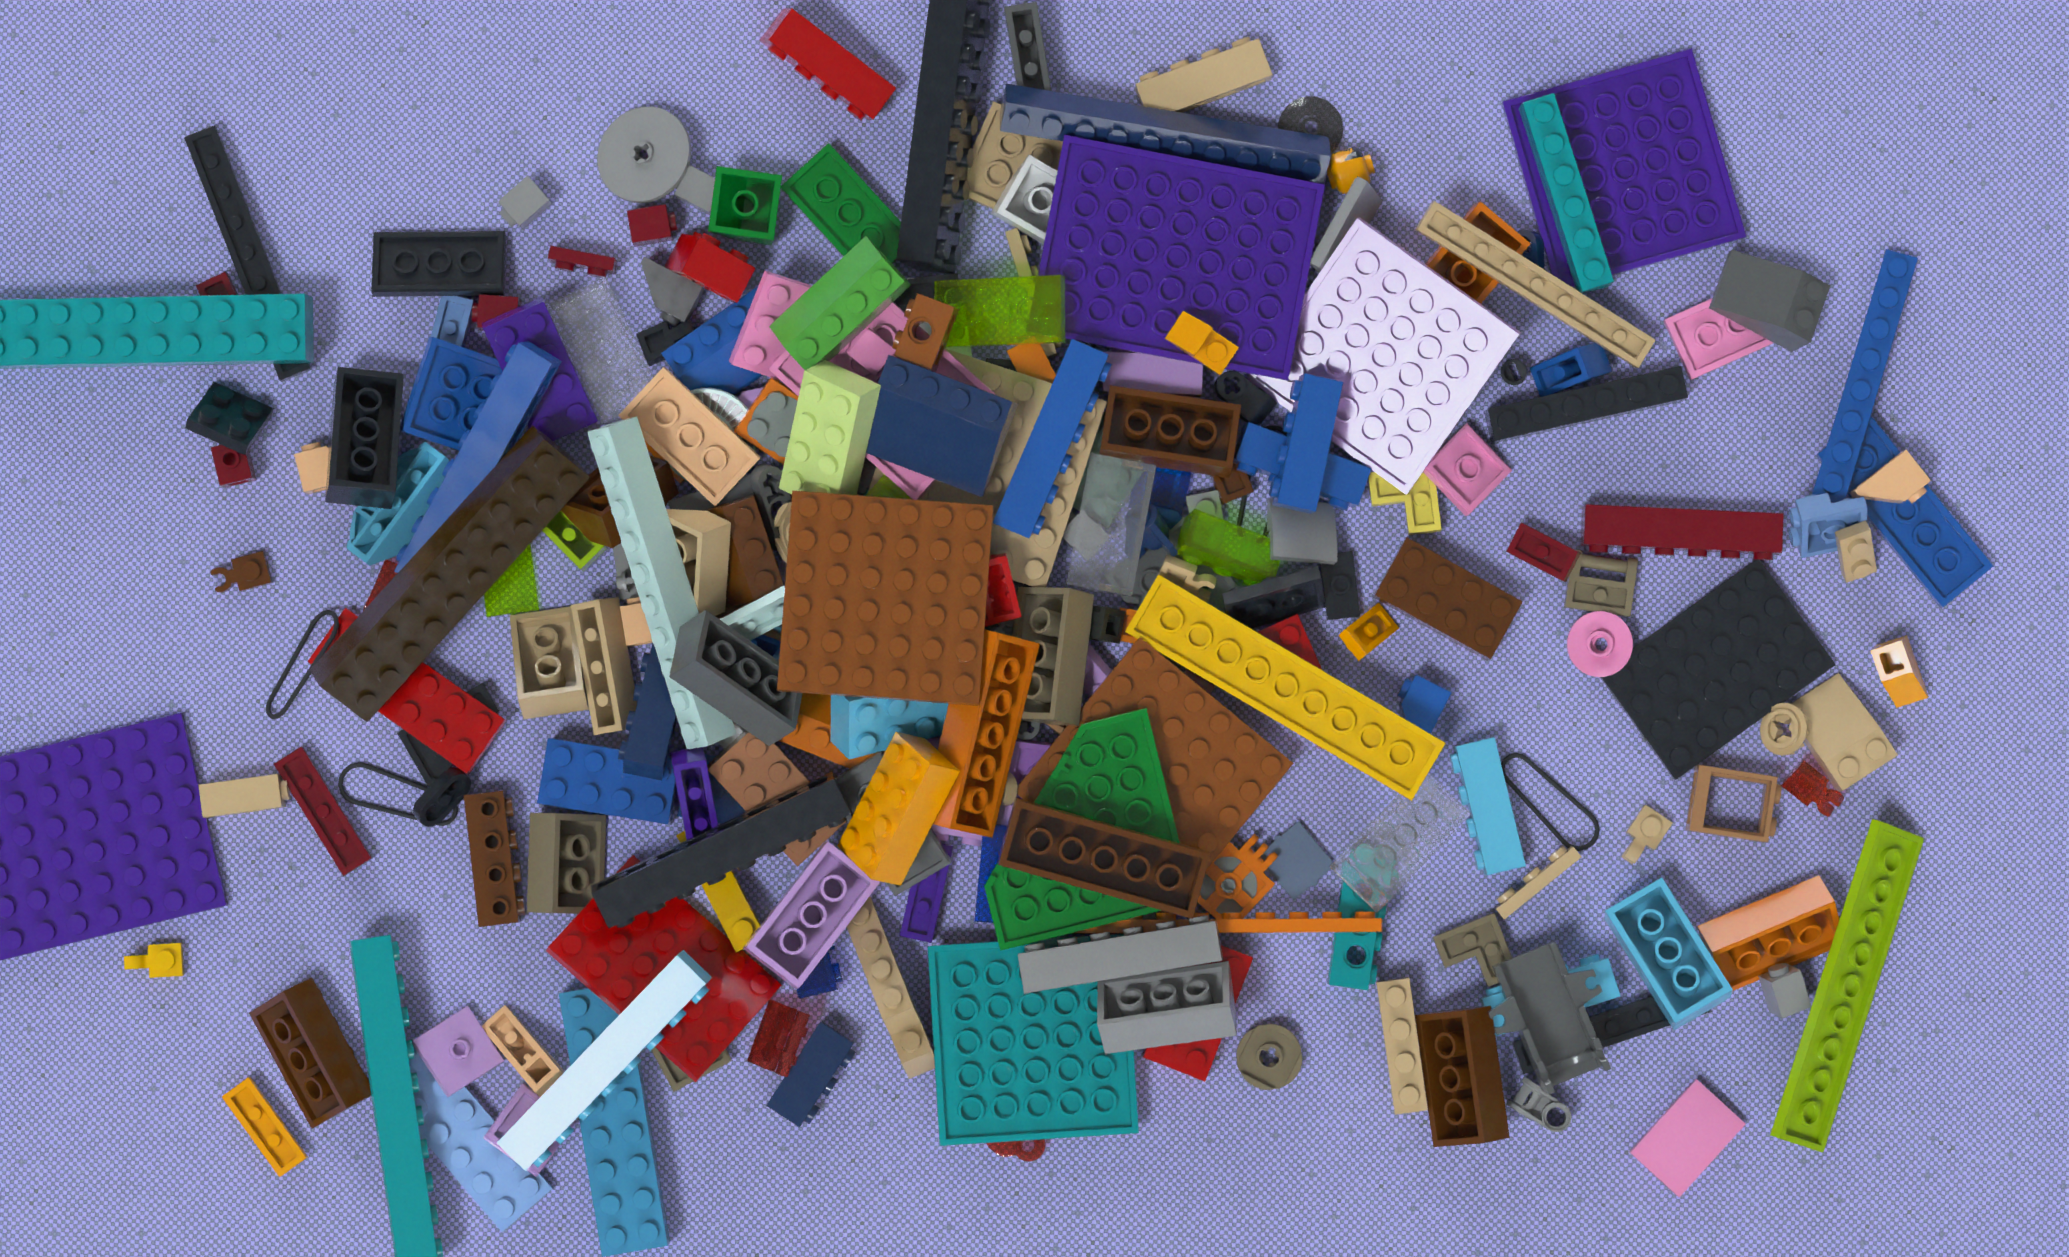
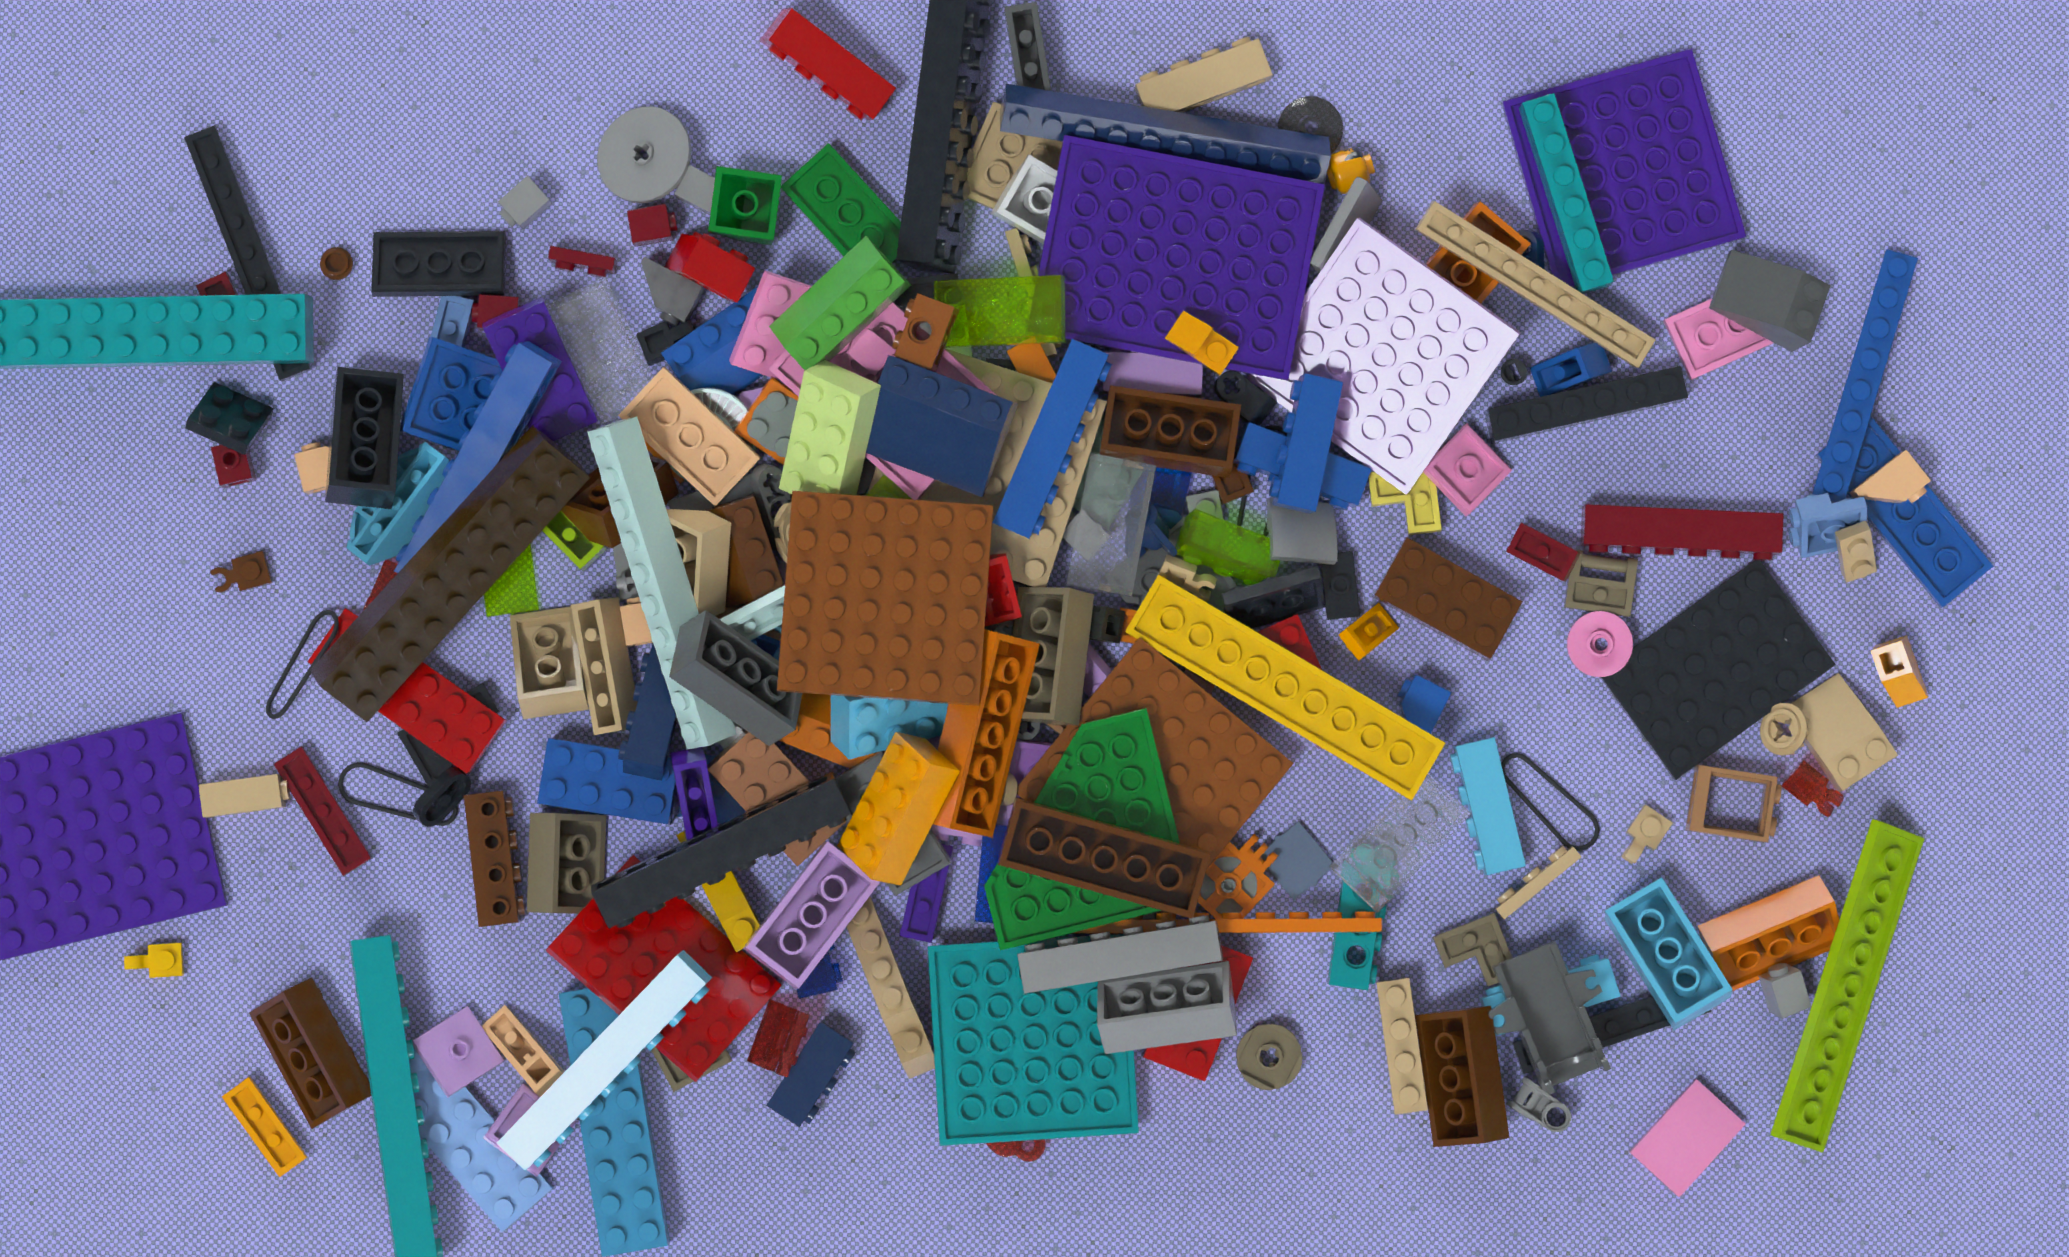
none -> reddish brown plate [320,247,353,280]

